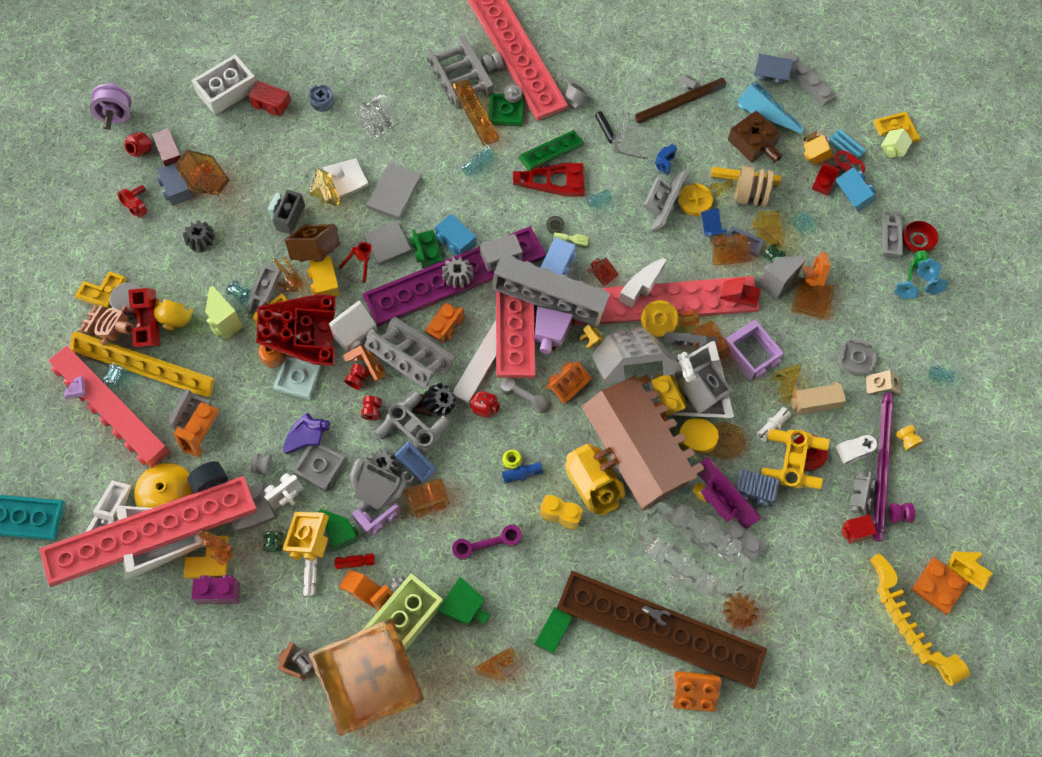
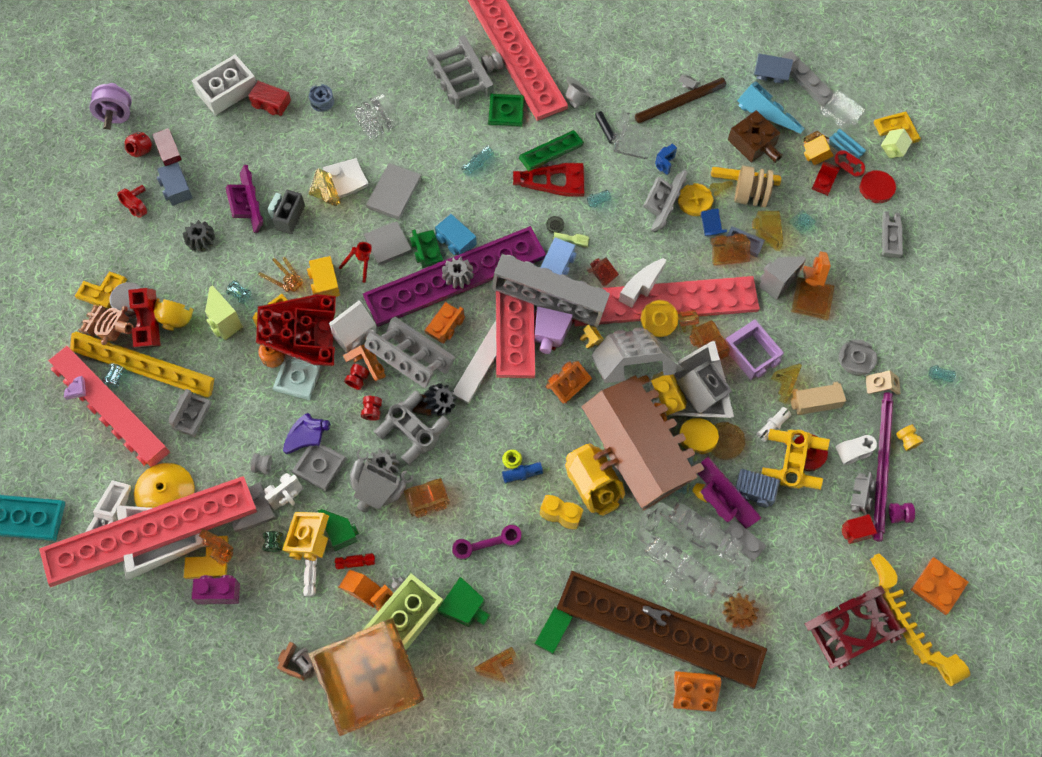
orange bracket [174,402,220,458] -> none
clear orange brick [175,149,230,195] -> none
black wheel [187,461,228,493] -> none
light grey hinge [245,264,282,314] -> none
reddish brown brick [284,223,340,262] -> none
lavender bracket [352,504,400,536] -> none
medium blue tile [394,441,436,483] -> none
clear orange plate [452,80,500,146] -> none
red head [470,391,500,418] -> none
light grey brick [480,234,523,272] -> none
light grey bar [500,378,549,413] -> none
light grey tile [504,85,522,103] -> none
dark grey hinge [664,332,717,347] -> none
white axle [677,352,696,382] -> none
red slope [720,277,761,308] -> none
clear green wheel [762,244,786,263] -> none
dark azure brick [836,167,876,212] -> none
dark azure plant [894,250,949,299] -> none
red piece [902,221,939,253] -> none
yellow slope [947,551,993,591] -> none
none -> magenta bracket [225,165,263,233]
none -> dark red fence [804,585,907,670]
none -> clear bracket [818,90,867,128]
none -> red tile [859,170,896,203]

